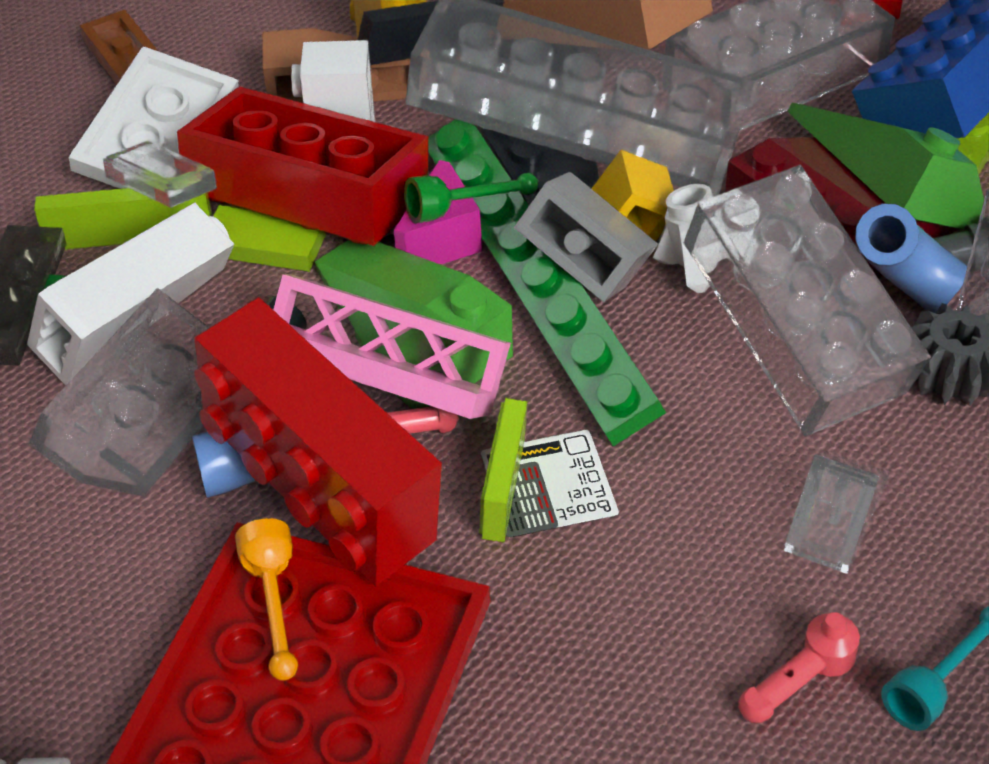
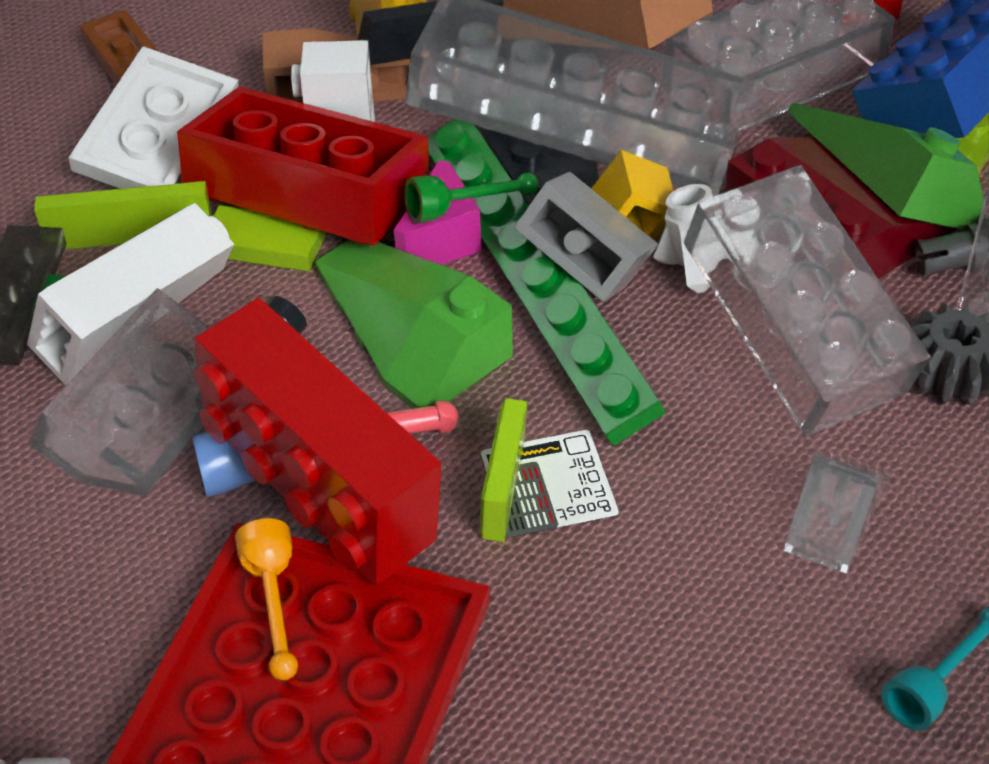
clear tile [103,140,217,208] -> none
bright pink fence [273,274,511,419] -> none
coral piece [738,612,860,723] -> none
medium blue cylinder [855,204,973,313] -> none

